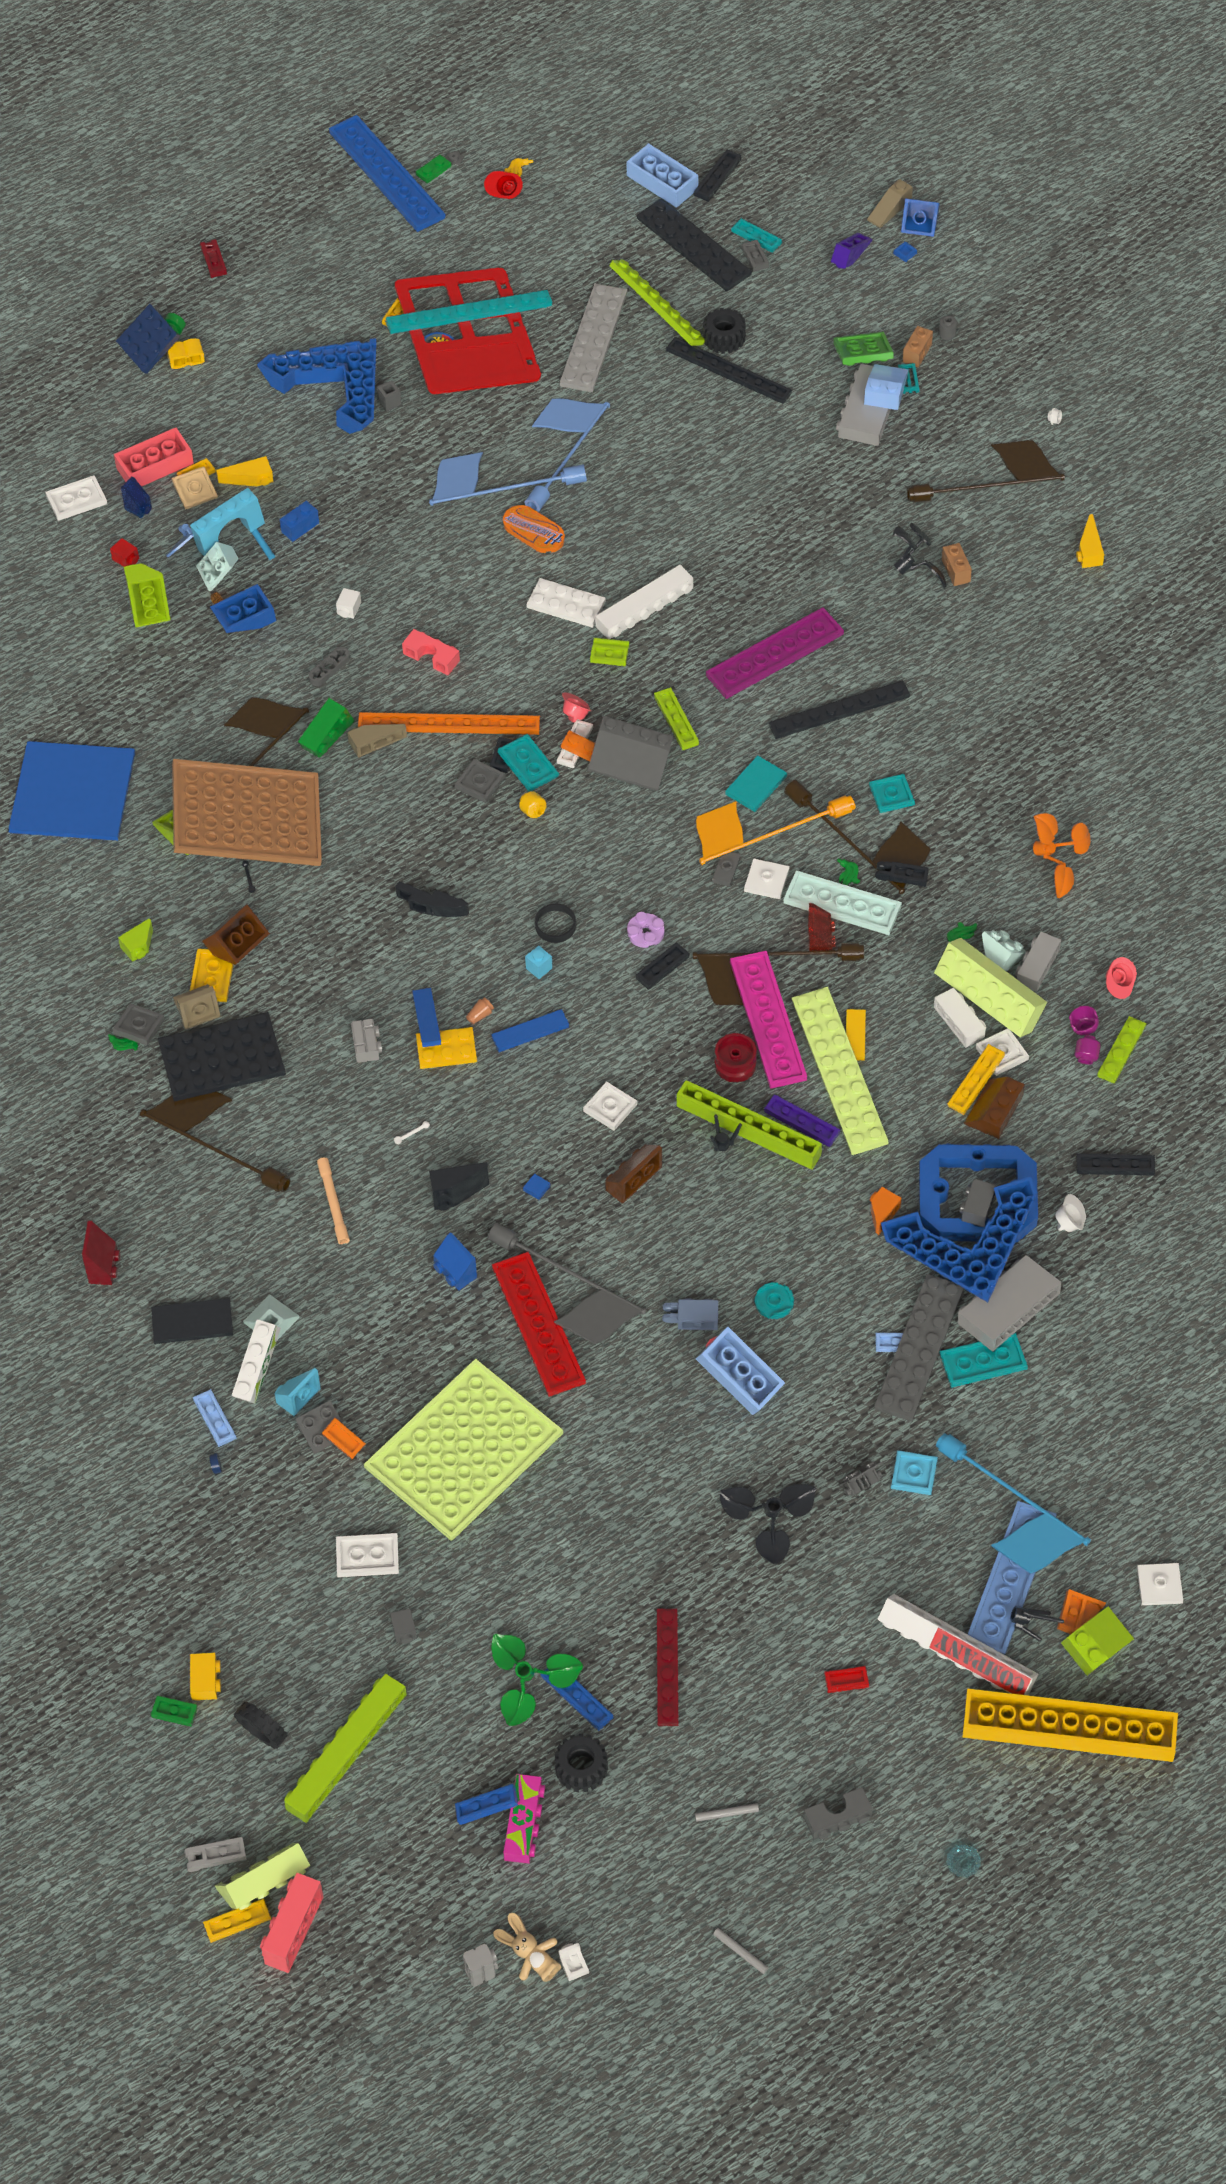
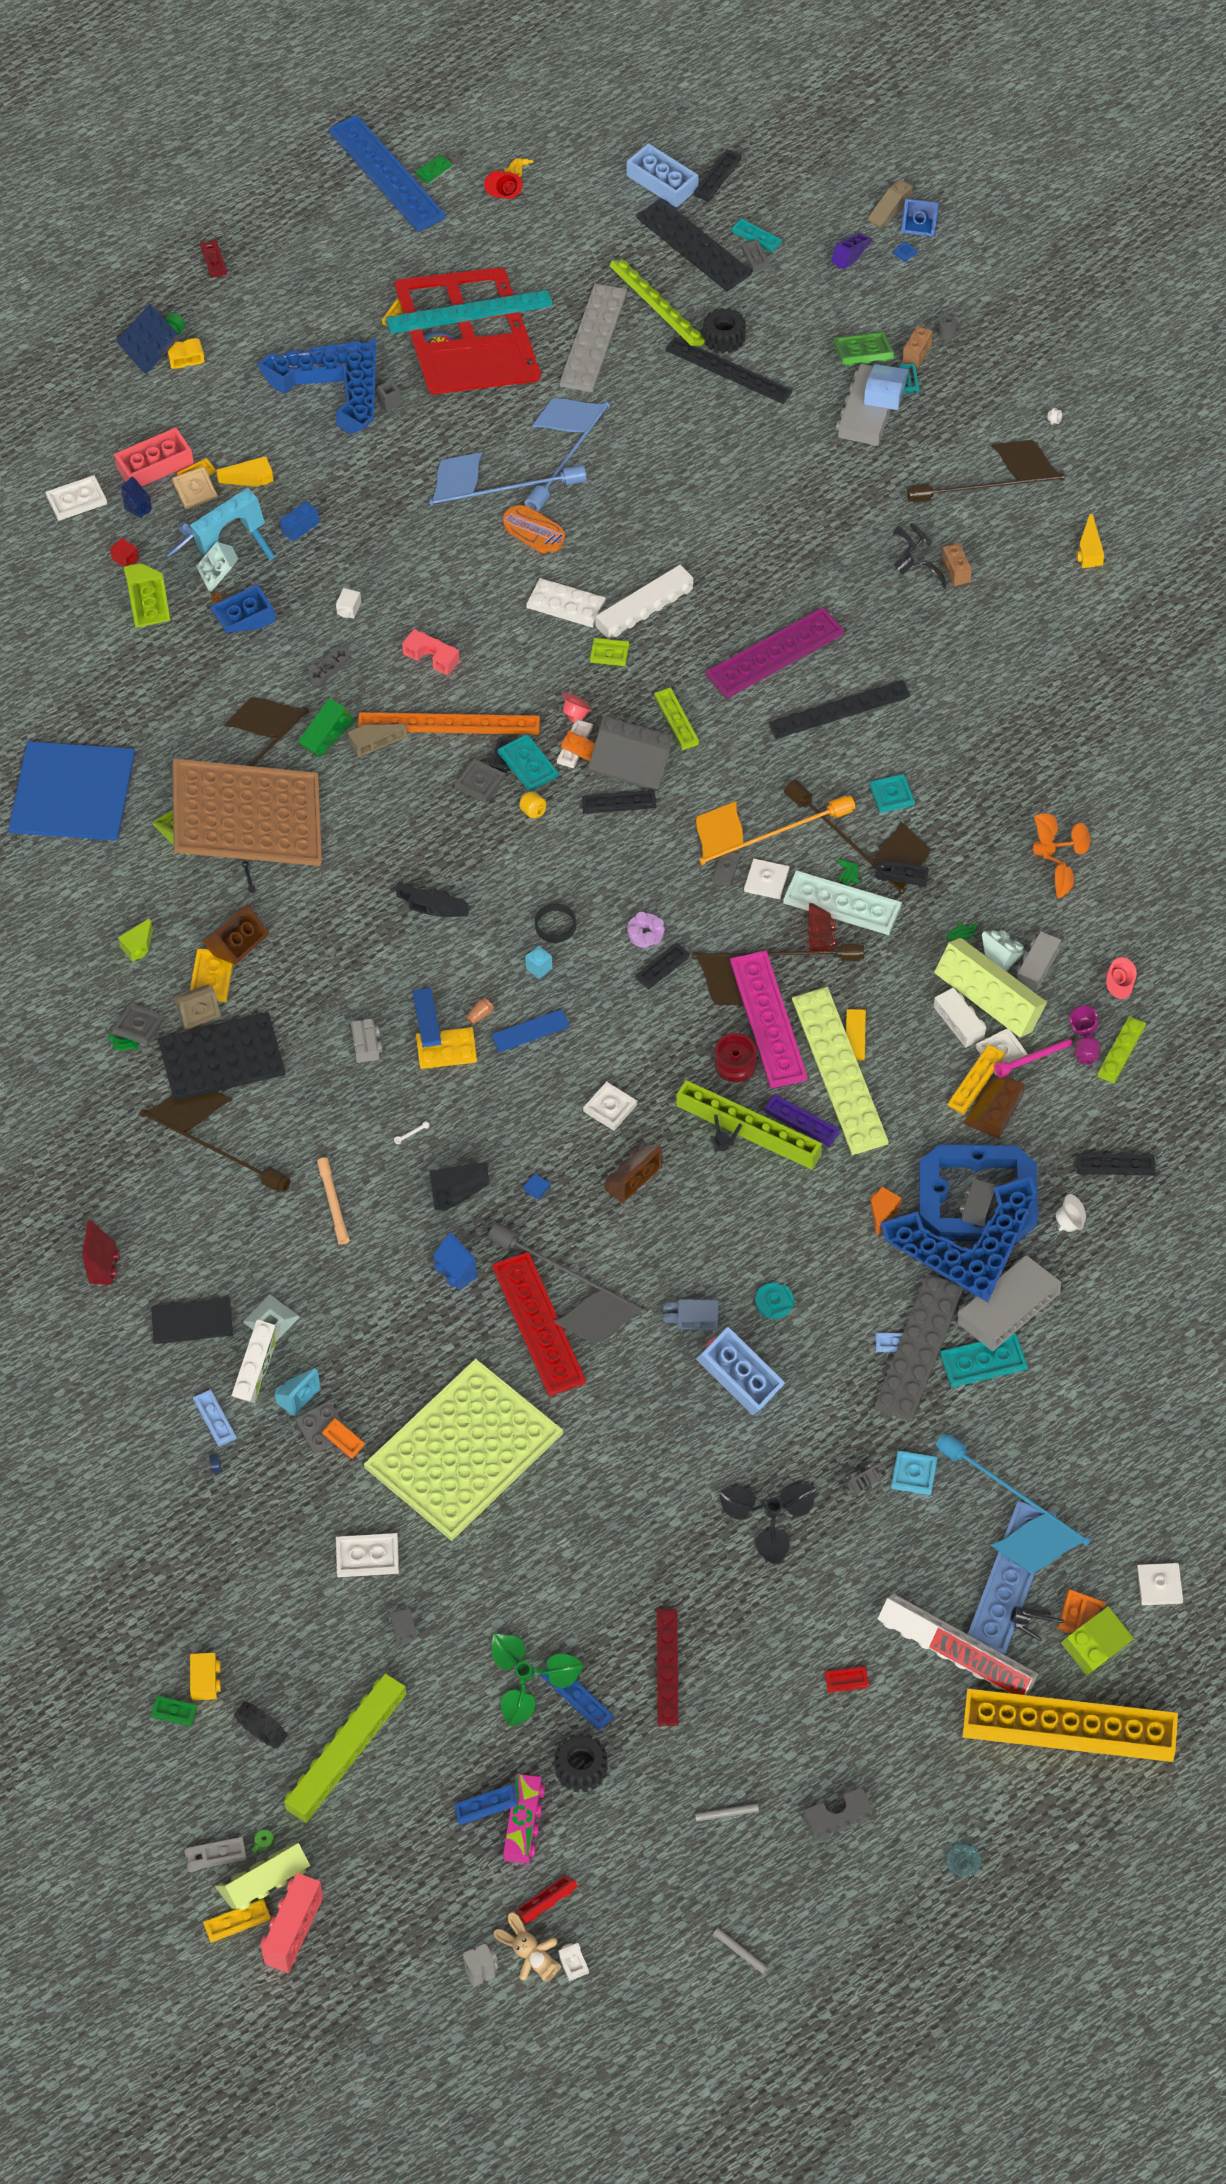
teal tile [725,755,787,812] -> none
none -> bright green piece [251,1830,274,1854]
none -> red plate [514,1874,578,1923]
none -> black tile [582,790,656,814]
none -> dark pink piece [994,1039,1073,1078]

